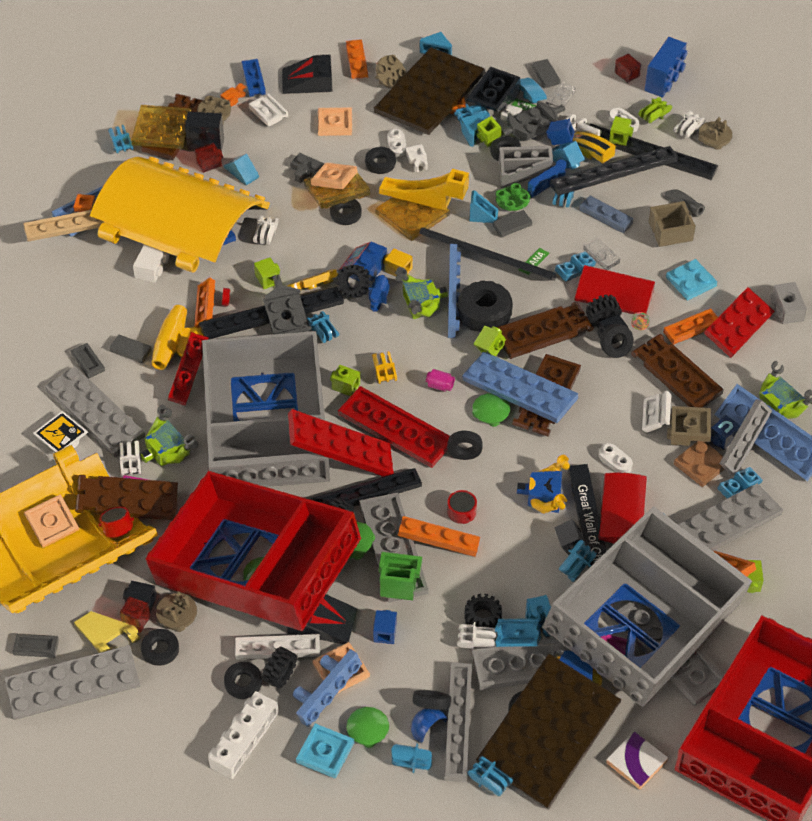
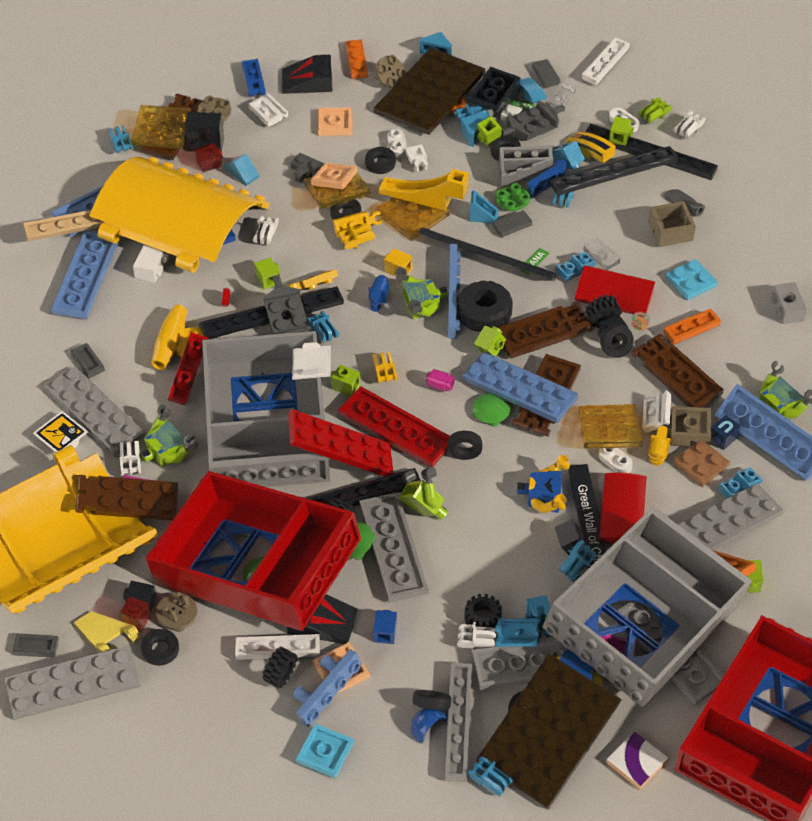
light nougat tile [24,494,79,548] -> none
orange plate [73,194,96,212] -> none
red piece [98,507,134,538] -> none
dark grey tile [109,334,152,363] -> none
orange plate [194,277,215,328] -> none
white brick [208,691,279,780] -> none
orange plate [220,83,246,107] -> none
black tyre [224,662,262,699] -> none
black tyre [336,265,372,298] -> none
blue slope [338,241,387,286] -> none
bright green dish [346,707,389,748] -> none
bright green plate [379,552,422,601] -> none
dark azure arm [391,743,432,773] -> none
orange plate [398,516,480,557] -> none
piece [447,490,477,524] -> none
blue brick [547,119,575,146] -> none
white piece [566,114,602,136] -> none
sand blue plate [580,195,634,233] -> none
clear red brick [614,53,641,83] -> none
blue piece [645,37,688,98] -> none
dark tan plate [698,117,733,150] -> none
red plate [704,287,775,358] -> none
light grey plate [719,399,772,475] -> none
none -> medium blue plate [51,230,120,319]
none -> white piece [292,342,331,380]
none -> yellow plate [333,210,382,238]
none -> yellow arm [338,223,375,249]
none -> lime torso [398,467,448,520]
none -> clear yellow plate [578,404,643,449]
none -> white plate [582,37,630,85]
none -> yellow arm [648,426,671,466]

